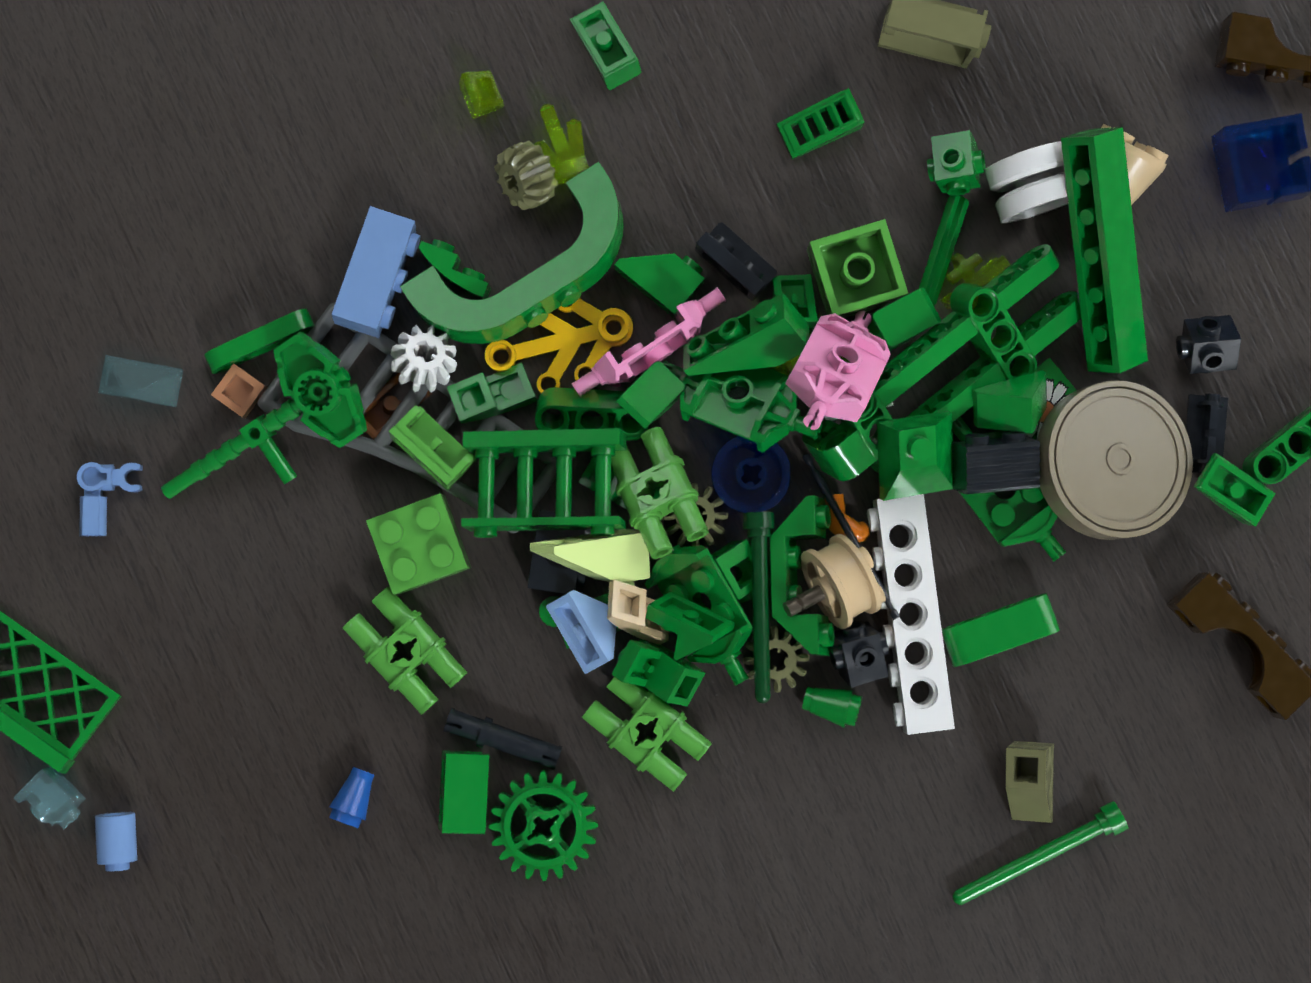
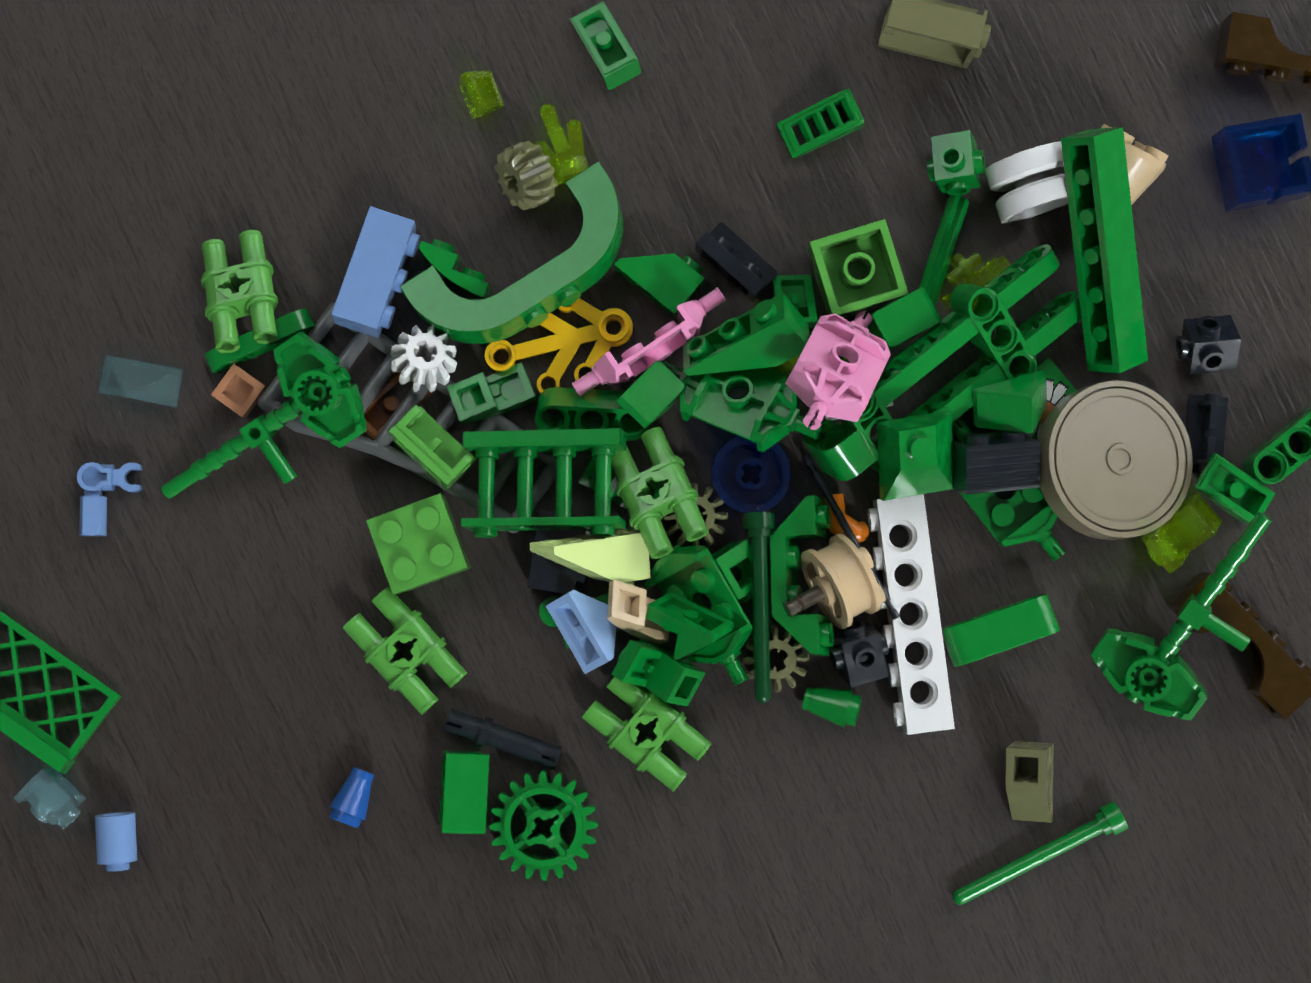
none -> bright green pin [200,230,278,353]
none -> green bar [1091,512,1272,721]
none -> clear neon green brick [1141,492,1222,574]

